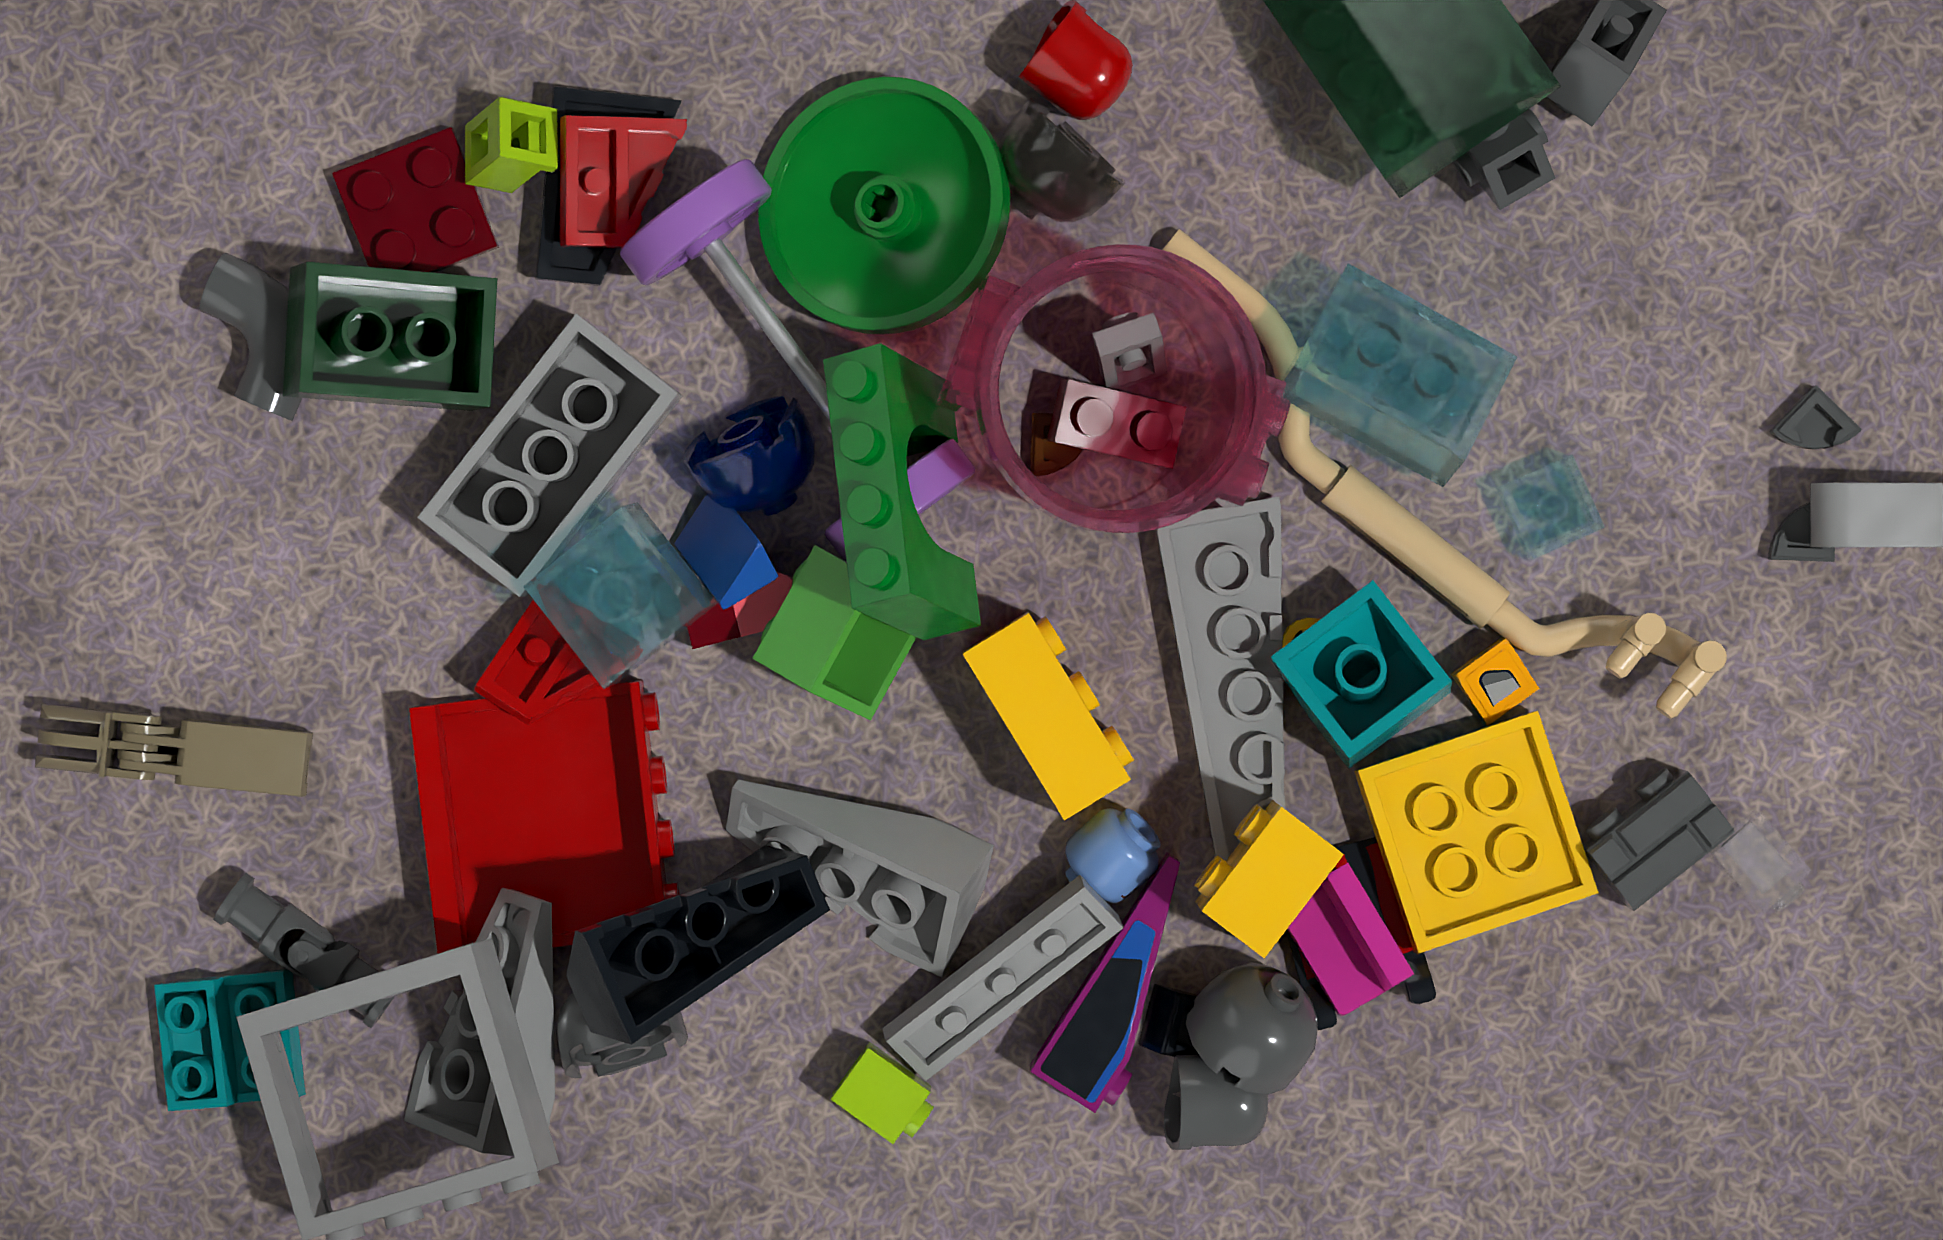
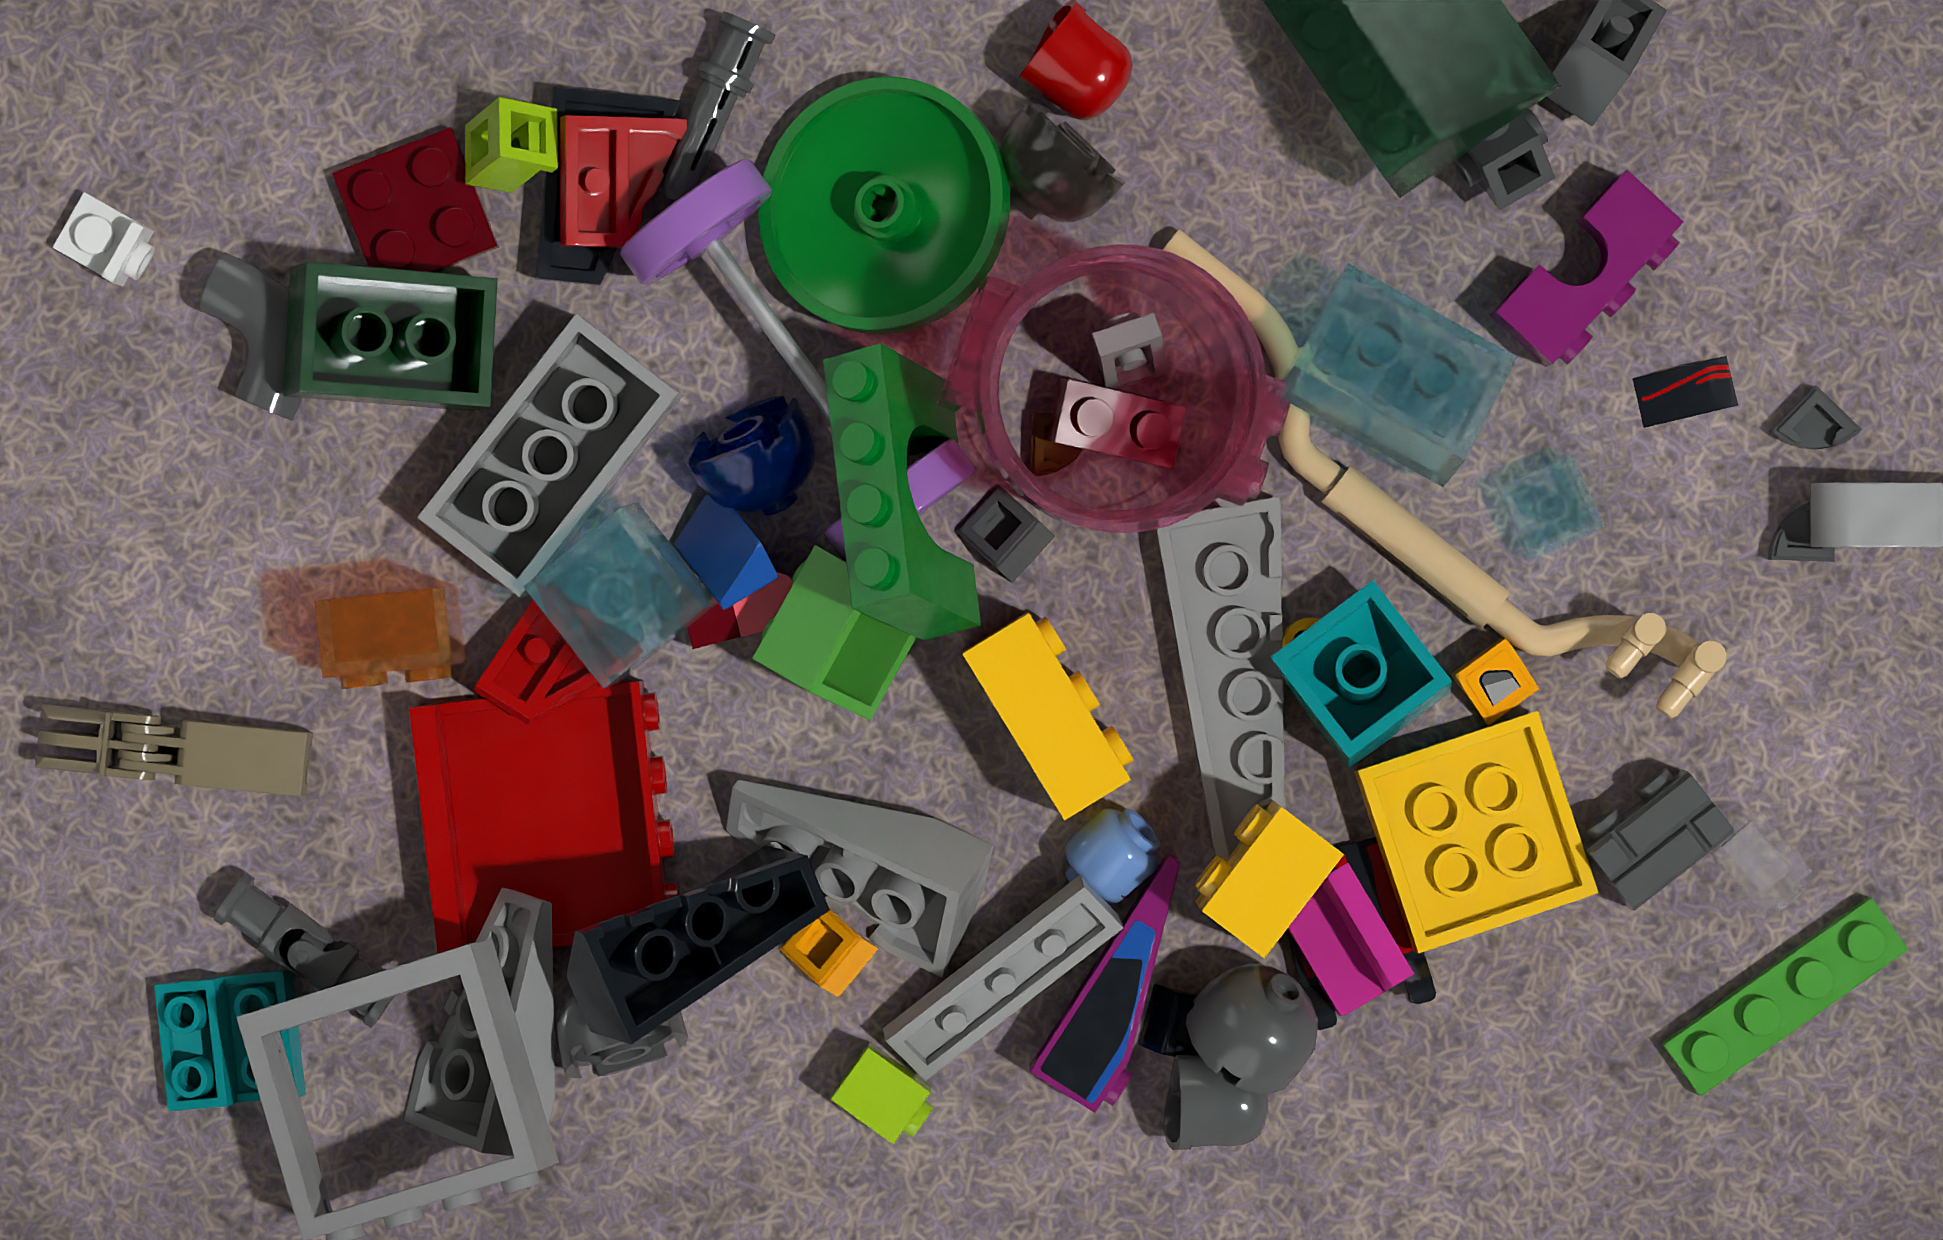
none -> white bracket [53,192,155,286]
none -> clear orange piece [314,587,466,689]
none -> dark grey pin [656,11,776,201]
none -> light orange slope [780,909,878,997]
none -> dark grey slope [956,485,1055,582]
none -> magenta arch [1490,170,1684,367]
none -> black sticker [1632,356,1738,428]
none -> bright green plate [1661,896,1909,1097]

